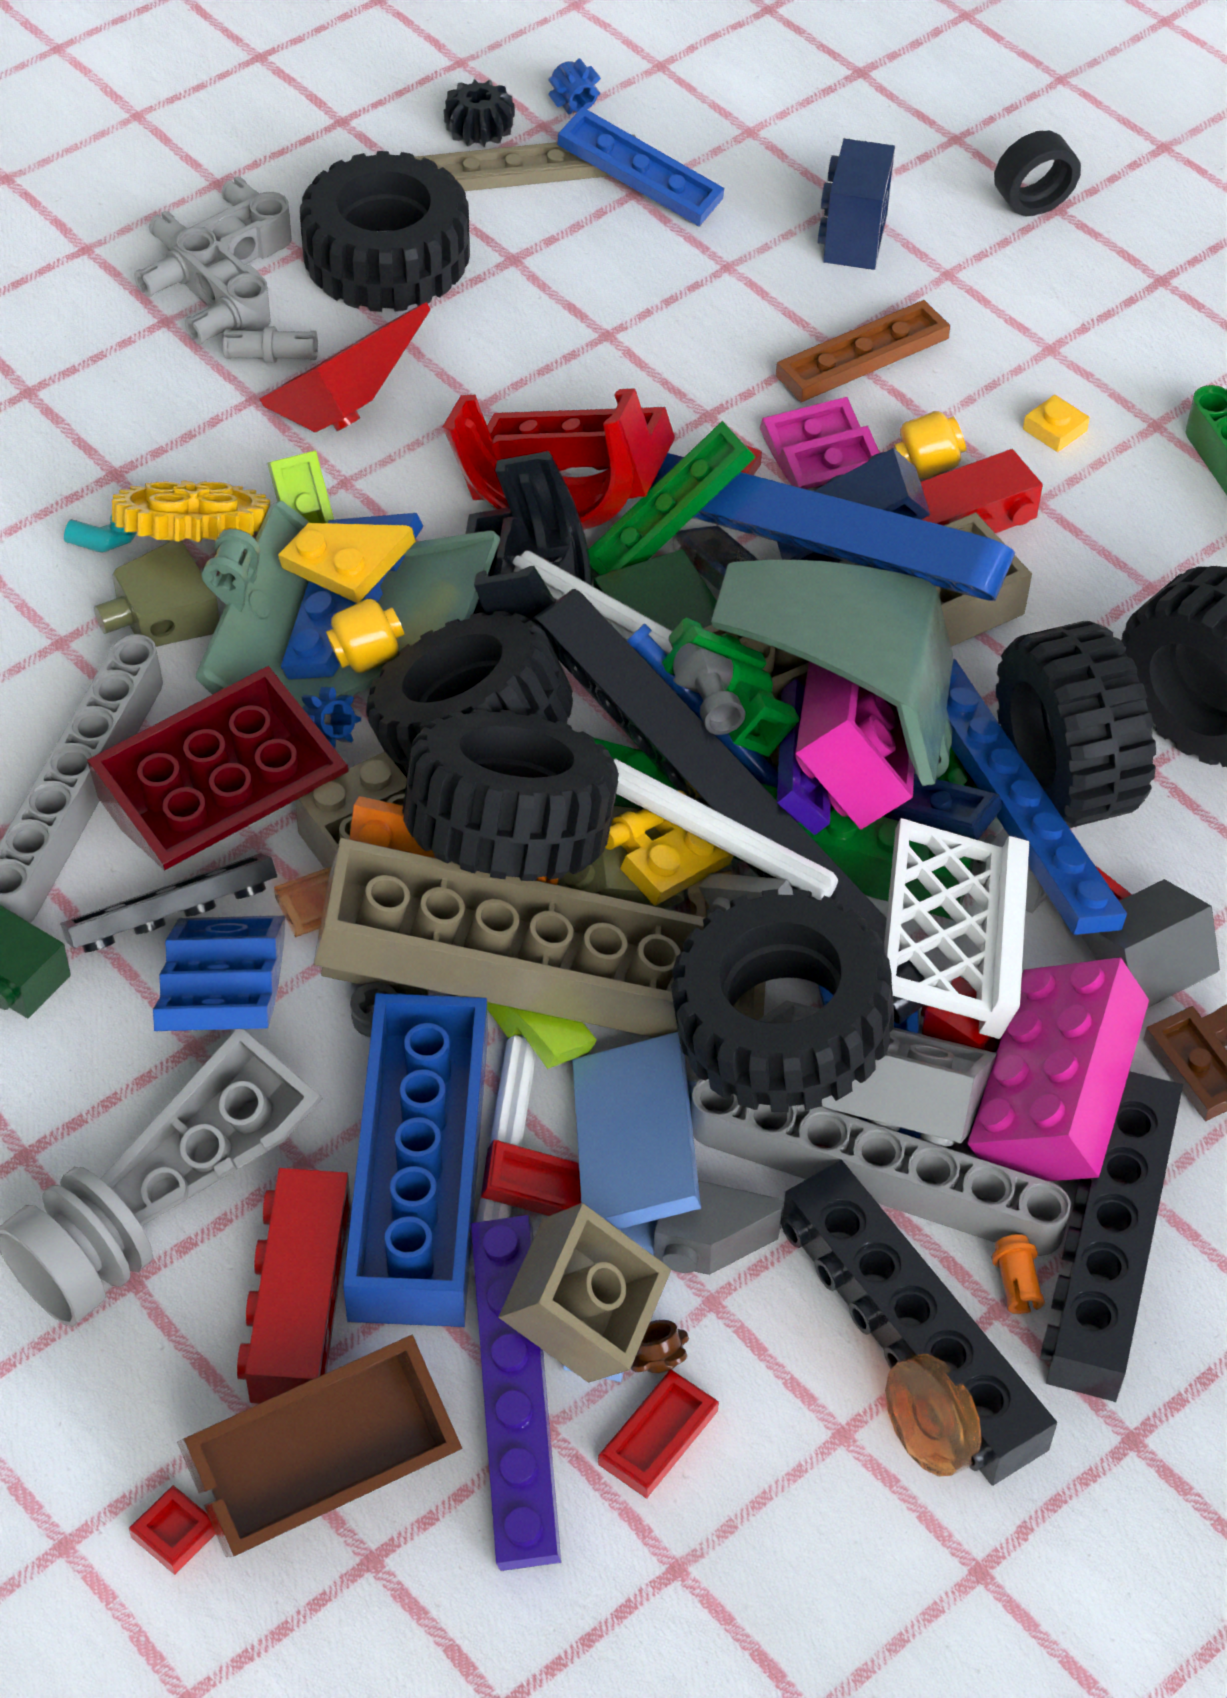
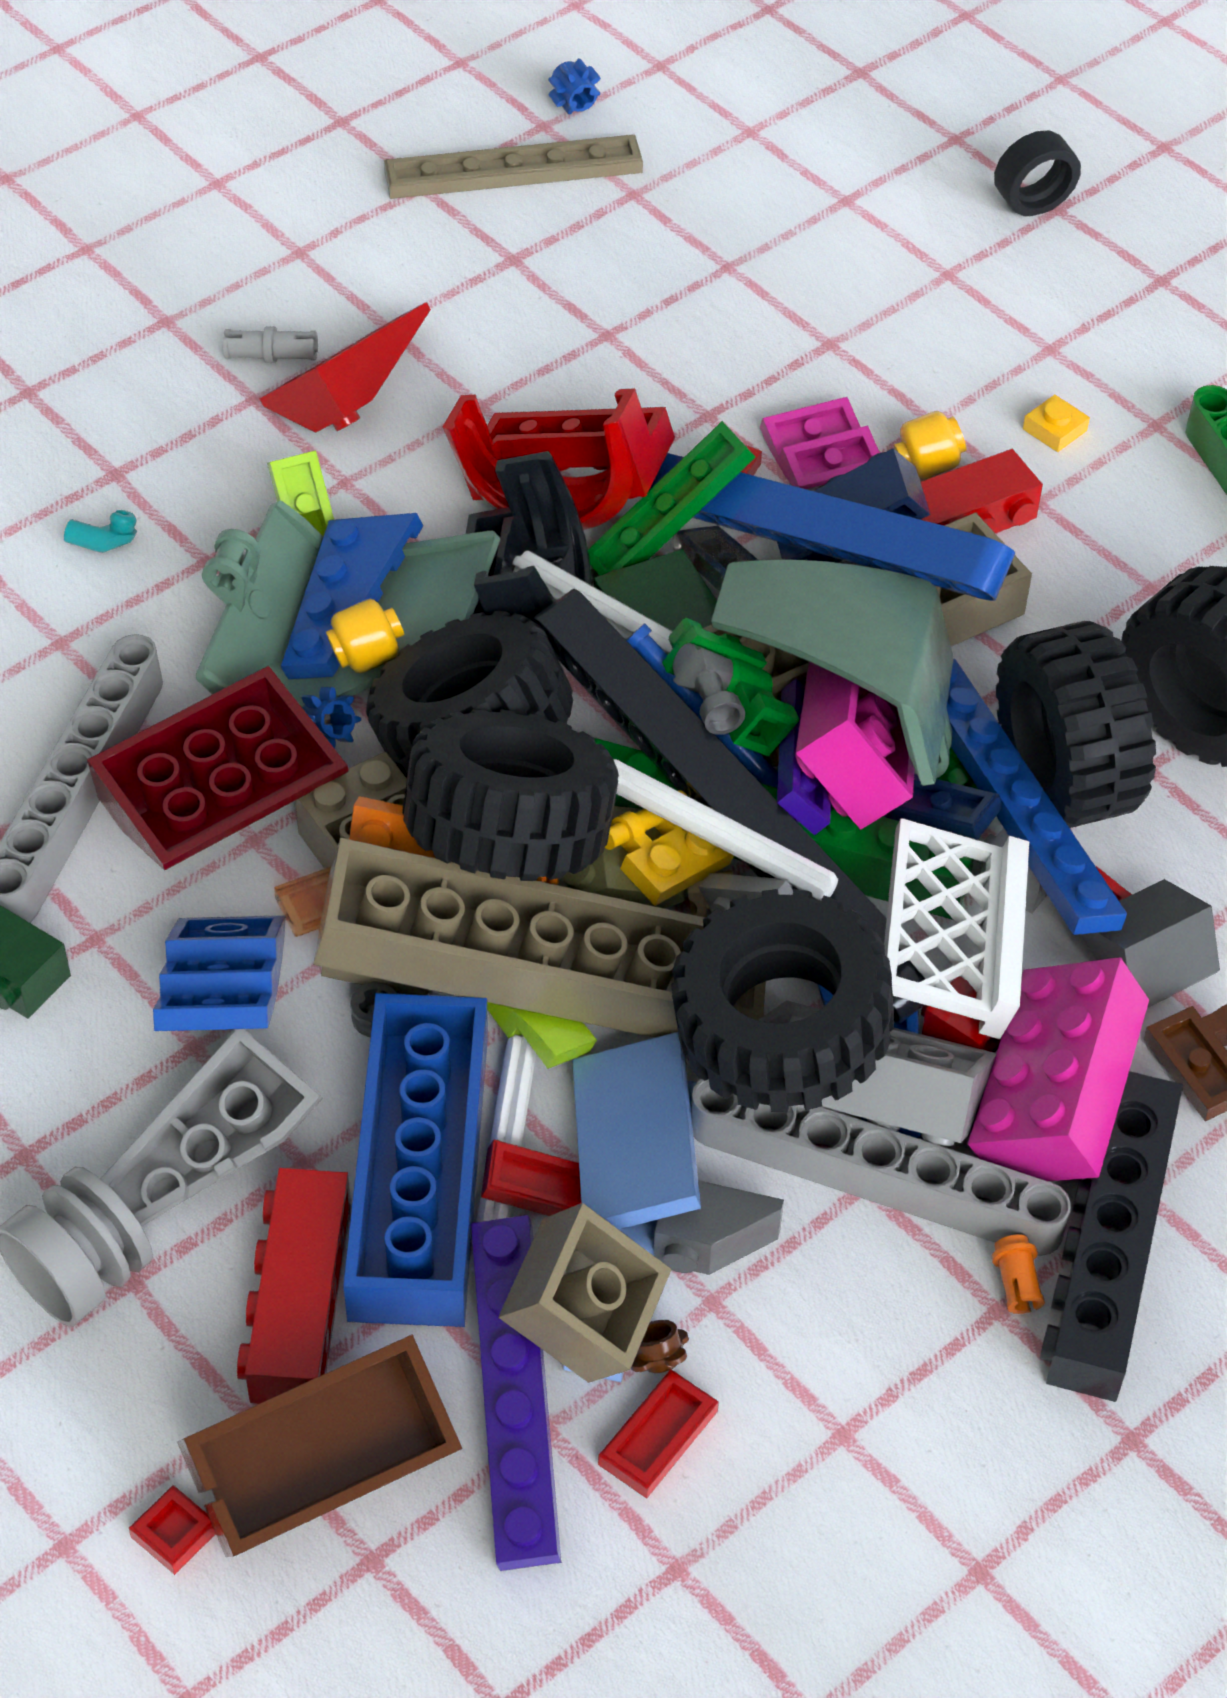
black plate [60,853,278,953] -> none
olive torso [94,540,219,647] -> none
yellow gear [112,480,270,542] -> none
light grey pin [134,177,292,345] -> none
yellow wing [278,523,416,603] -> none
black tyre [300,151,470,312] -> none
black gear [443,79,515,147] -> none
blue plate [557,107,725,227] -> none
dark orange plate [776,300,951,403] -> none
black brick [781,1160,1058,1486] -> none
dark blue brick [817,138,895,270] -> none
clear orange tile [885,1354,982,1477] -> none

